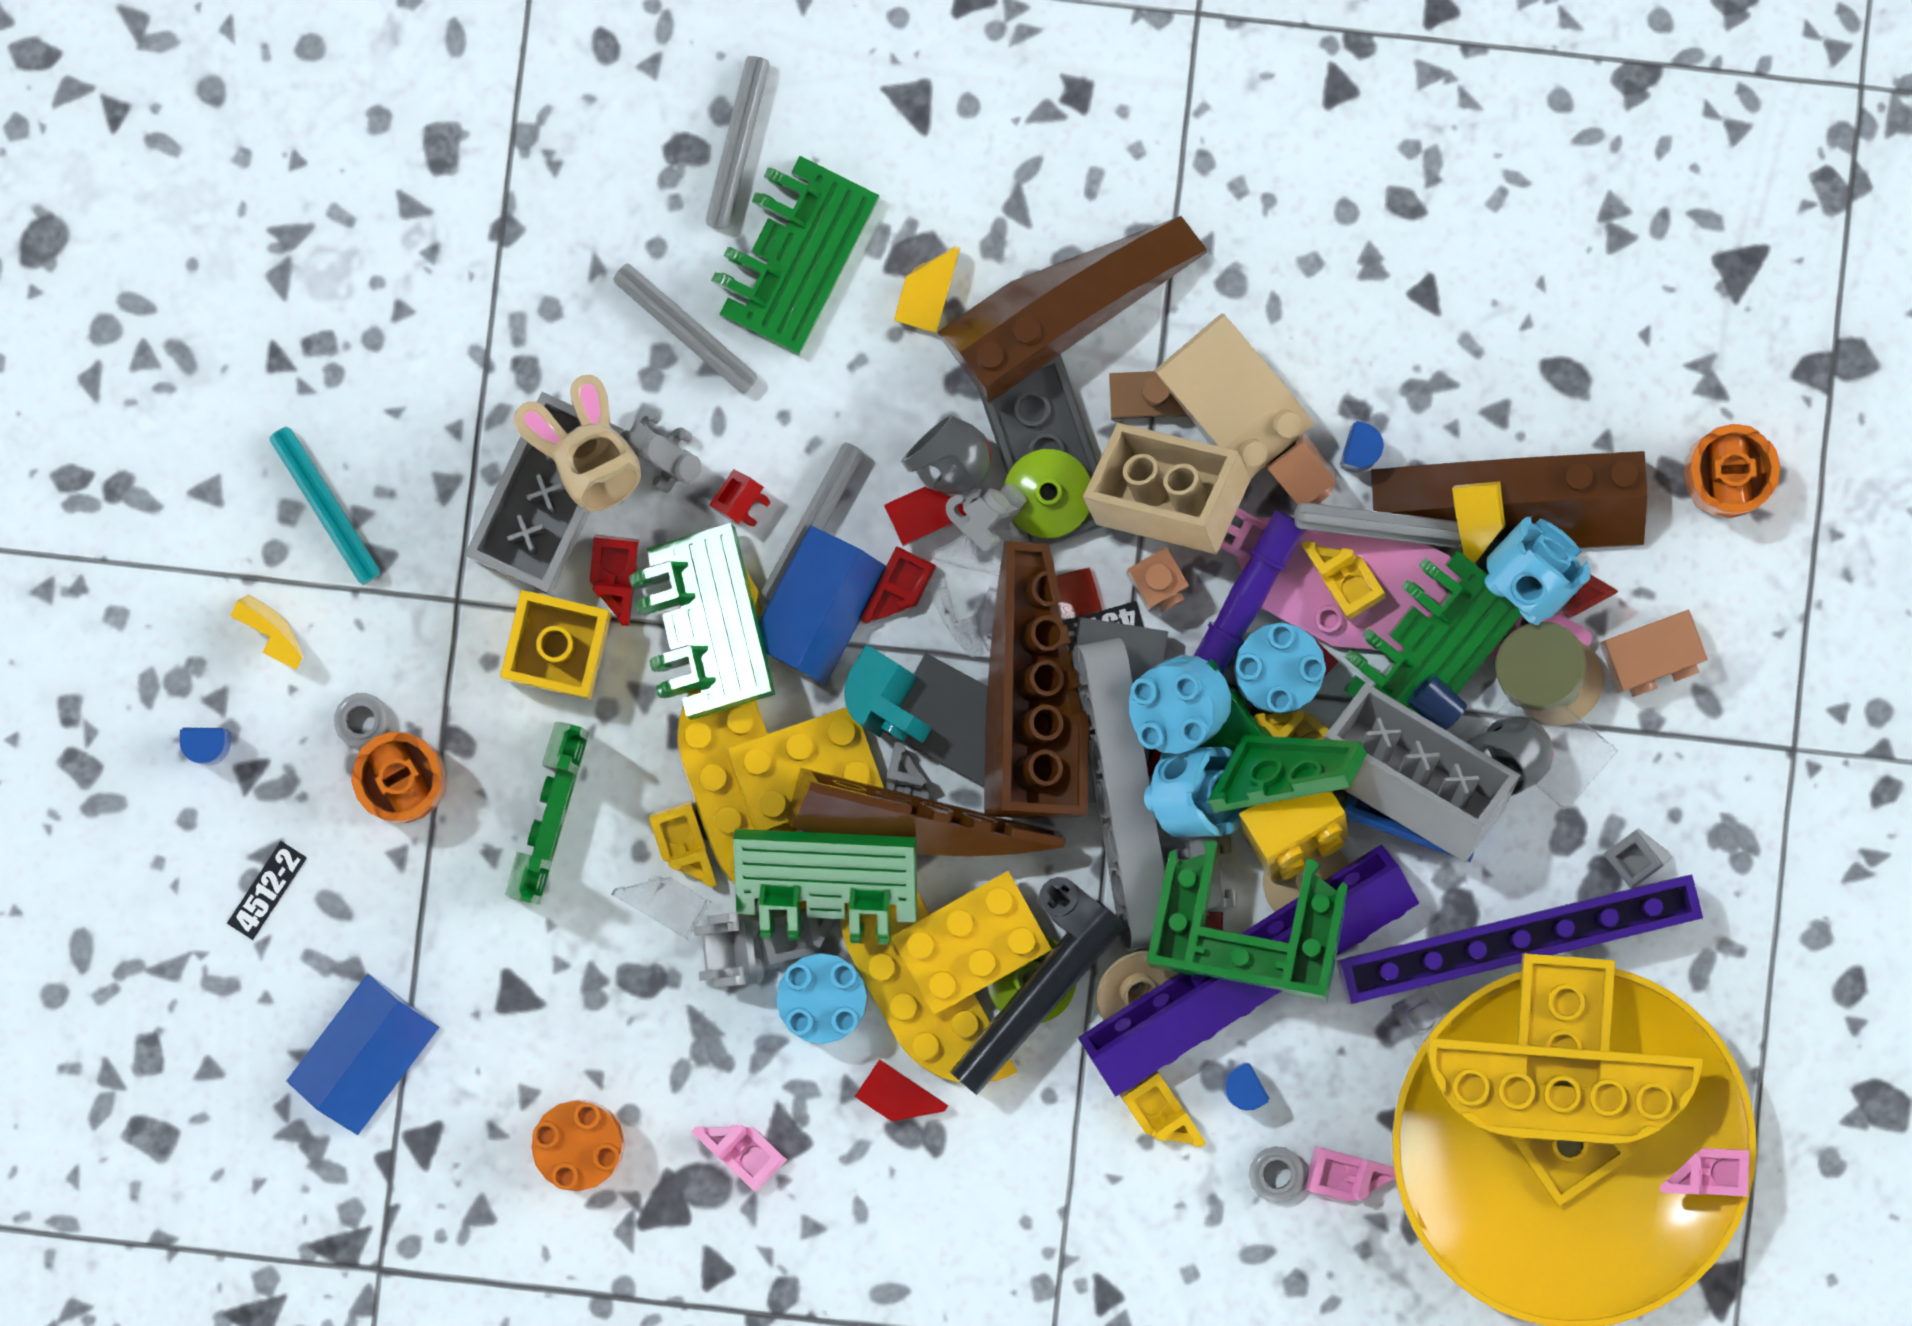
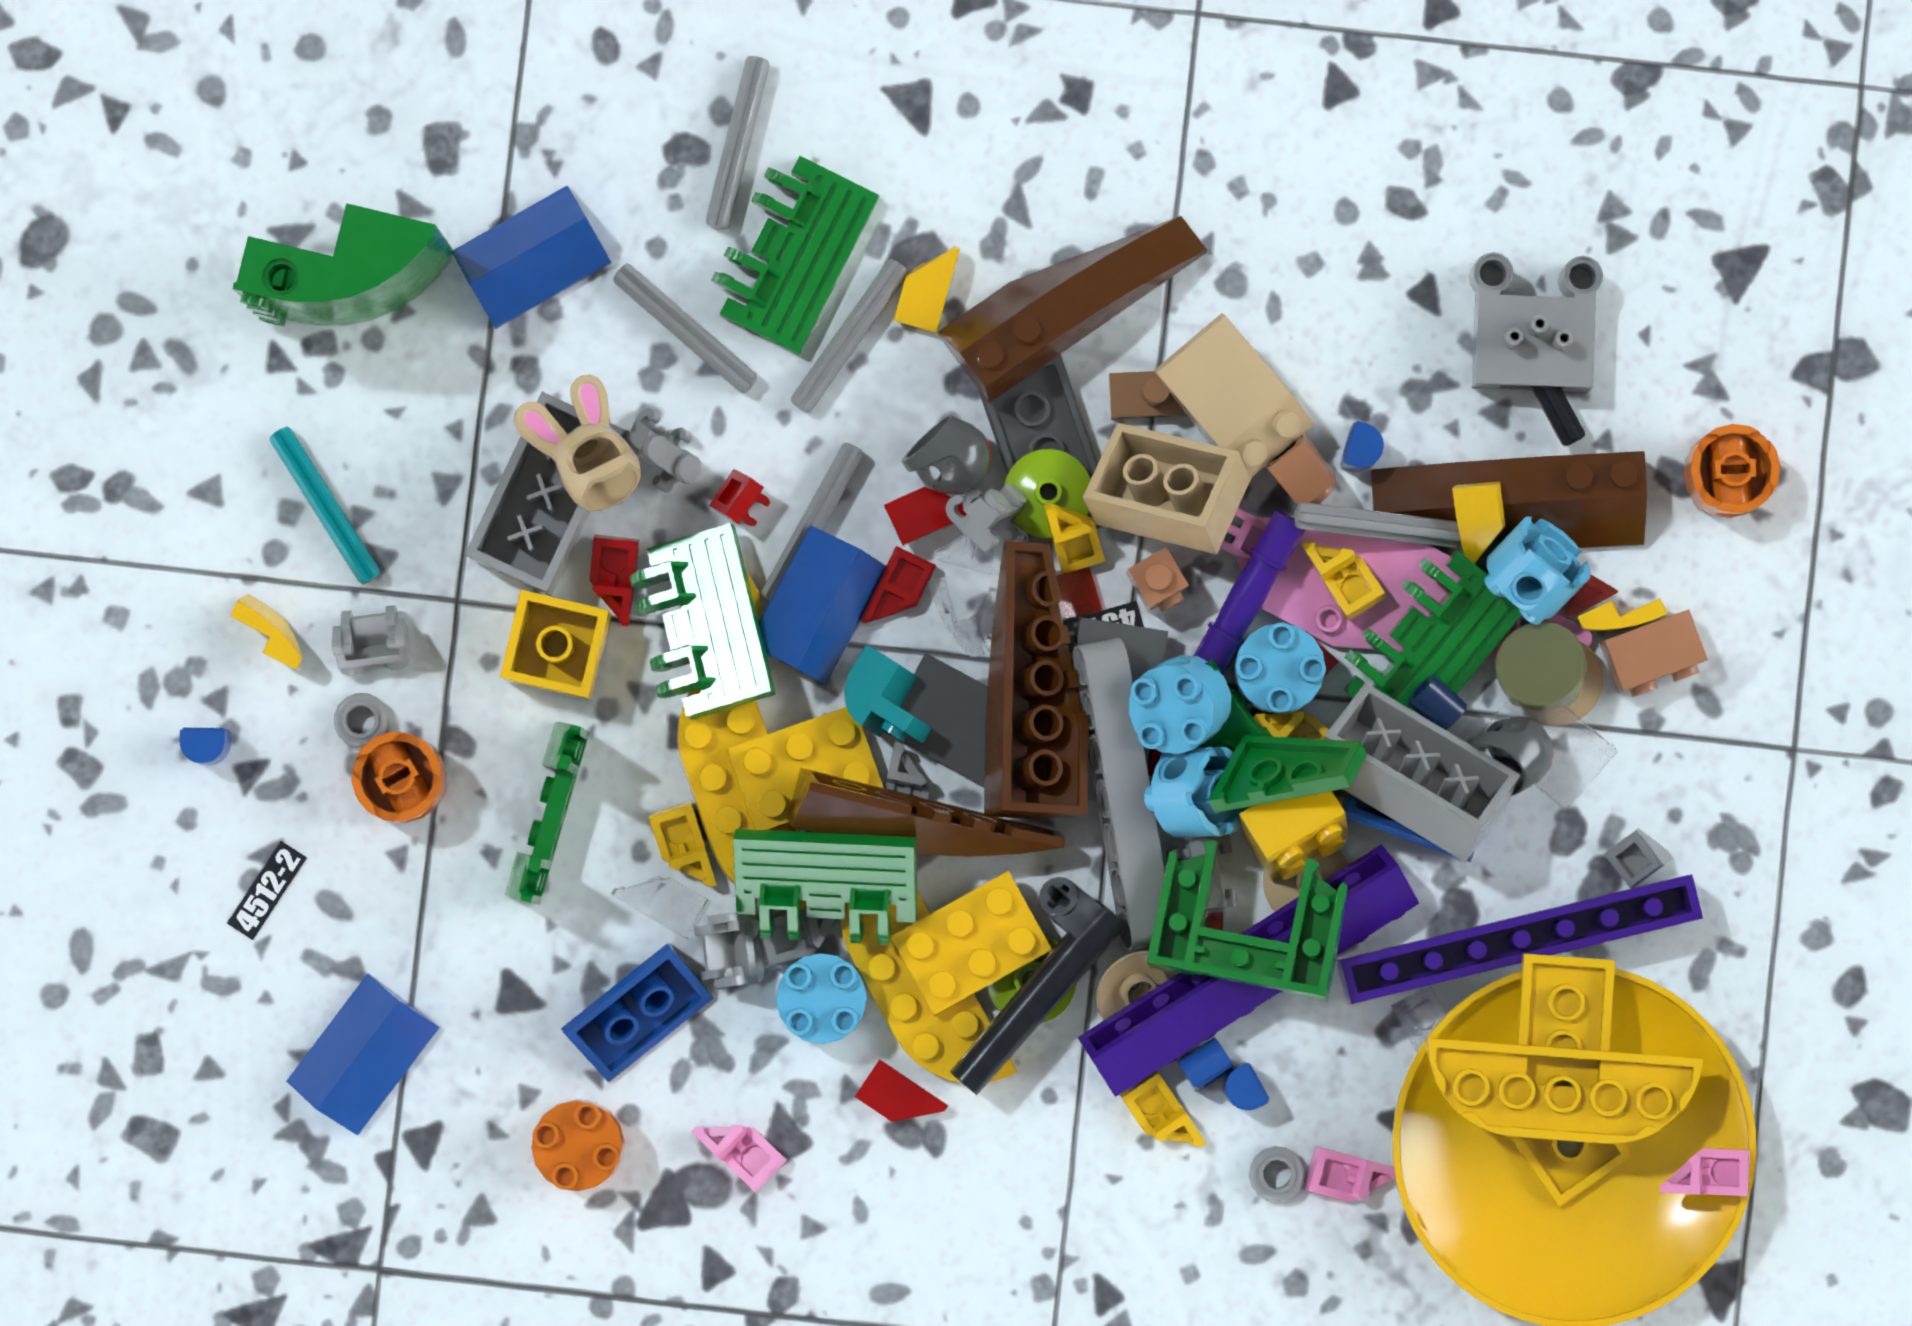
none -> green slope [232,203,453,326]
none -> light grey piece [332,605,411,675]
none -> blue slope [452,186,612,329]
none -> blue slope [561,943,714,1083]
none -> light grey axle [791,259,908,413]
none -> yellow slope [1043,503,1105,575]
none -> blue brick [1177,1037,1233,1092]
none -> light grey piece [1469,252,1603,447]
none -> yellow slope [1577,598,1668,631]

